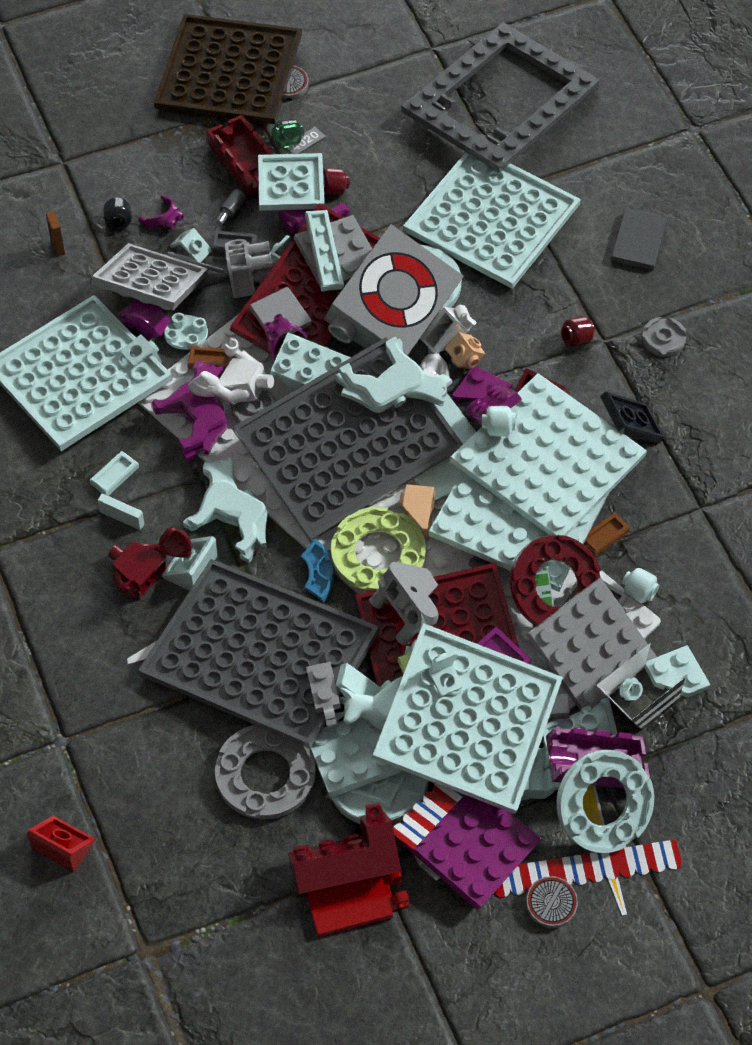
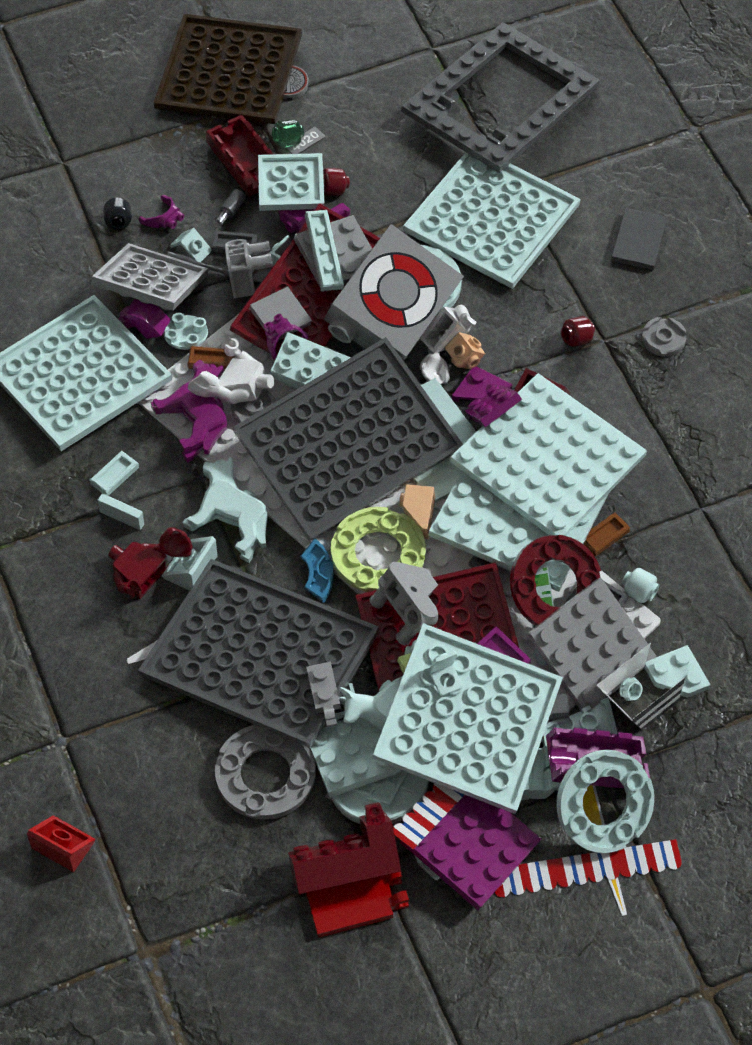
dark orange tile [46,211,65,256] -> none
light aqua bracket [121,334,162,367] -> none
light aqua animal [335,336,453,413] -> none
light aqua tile [336,663,380,696] -> none
light aqua head [482,406,515,436] -> none
tile [526,876,578,929] -> none
black tile [600,391,664,444] -> none

